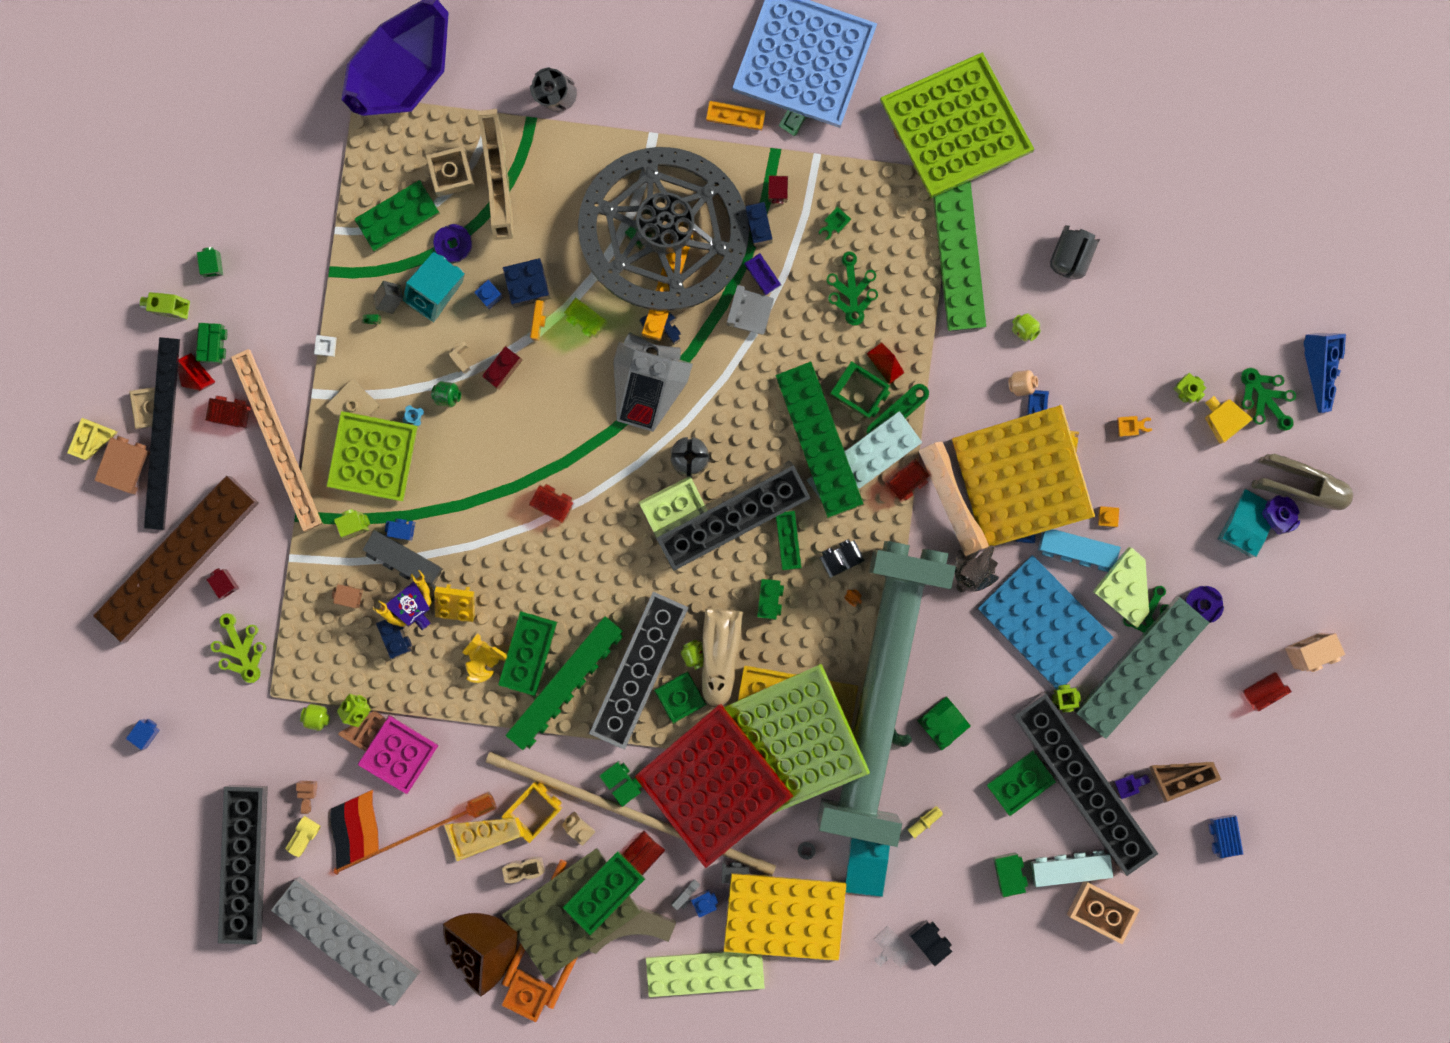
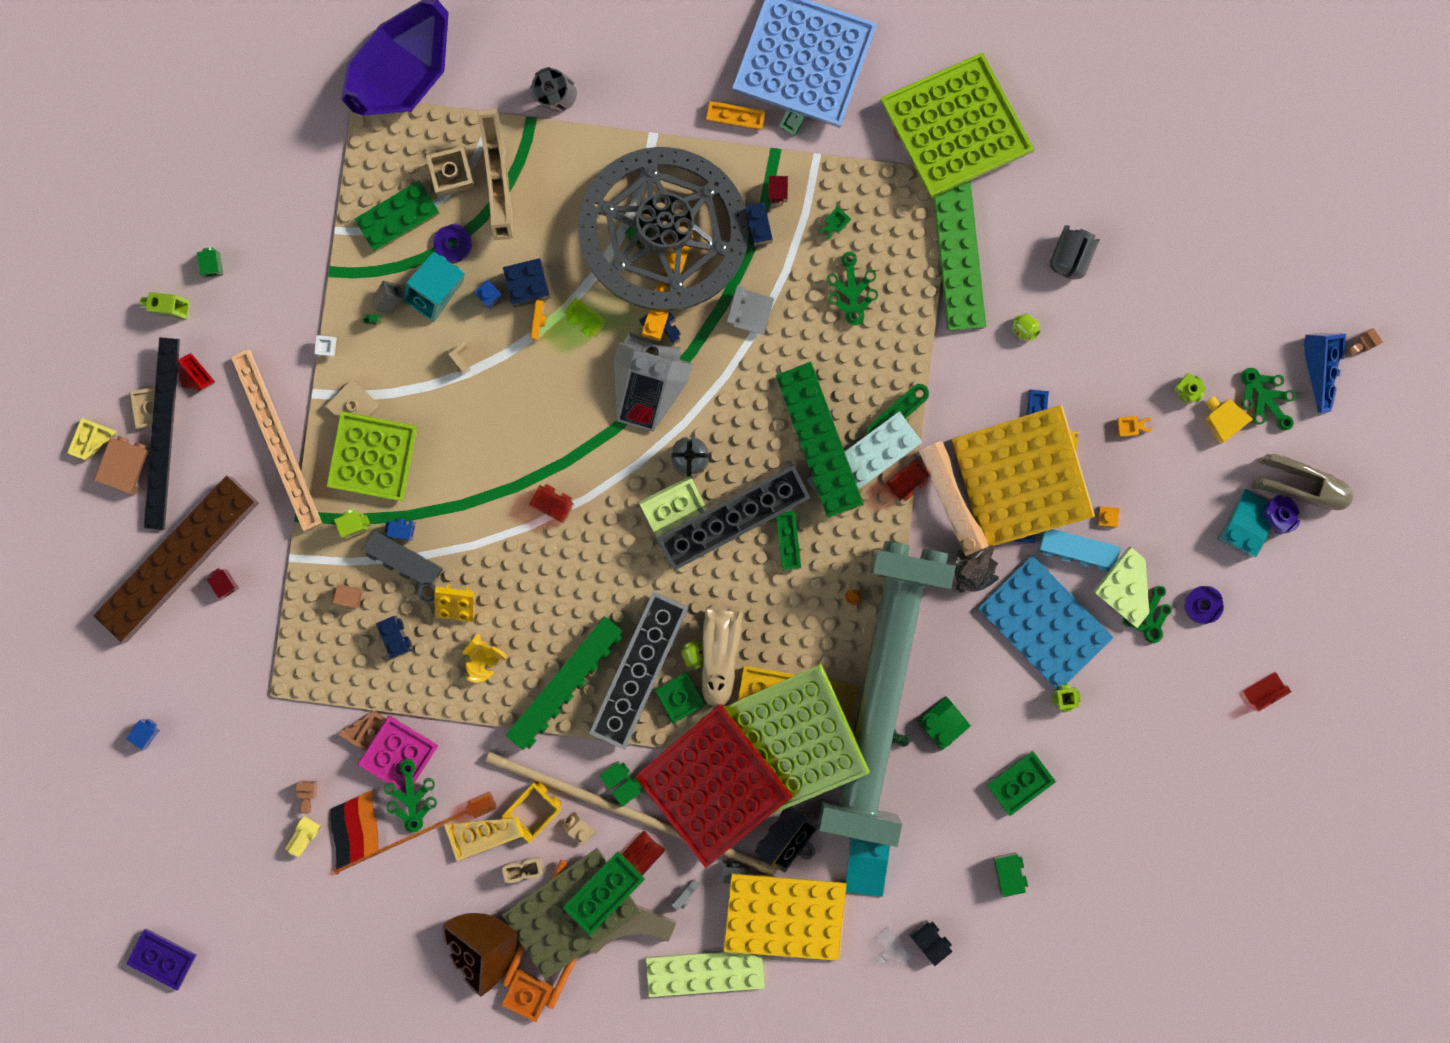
green brick [196,323,228,364] -> none
clear red brick [205,395,251,429] -> none
lime plant [211,613,266,683] -> none
dark grey brick [218,785,268,944] -> none
light grey brick [271,877,421,1006] -> none
lime head [300,704,330,731] -> none
lime brick [337,694,371,727] -> none
torso [373,570,431,631] -> none
medium azure plate [402,405,424,426] -> none
green head [431,381,461,407] -> none
dark red brick [482,346,523,390] -> none
green plate [498,611,558,696] -> none
blue brick [691,889,719,918] -> none
dark purple plate [744,253,781,296] -> none
green brick [757,579,784,619] -> none
black brick [820,539,865,578] -> none
green window [830,361,891,420] -> none
red slope [867,342,904,384] -> none
light yellow axle [907,806,943,839] -> none
light nougat head [1008,370,1038,396] -> none
dark grey brick [1012,693,1158,876] -> none
light aqua brick [1031,850,1113,887] -> none
light nougat brick [1067,881,1140,944] -> none
sand green brick [1074,596,1209,739] -> none
dark purple plate [1114,774,1151,799] -> none
medium nougat wedge [1149,762,1221,803] -> none
blue brick [1208,815,1243,858] -> none
light nougat brick [1285,633,1345,672] -> none
none -> dark purple plate [126,929,197,991]
none -> green plant [384,758,437,833]
none -> black brick [754,806,819,872]
none -> nougat piece [1347,328,1383,356]

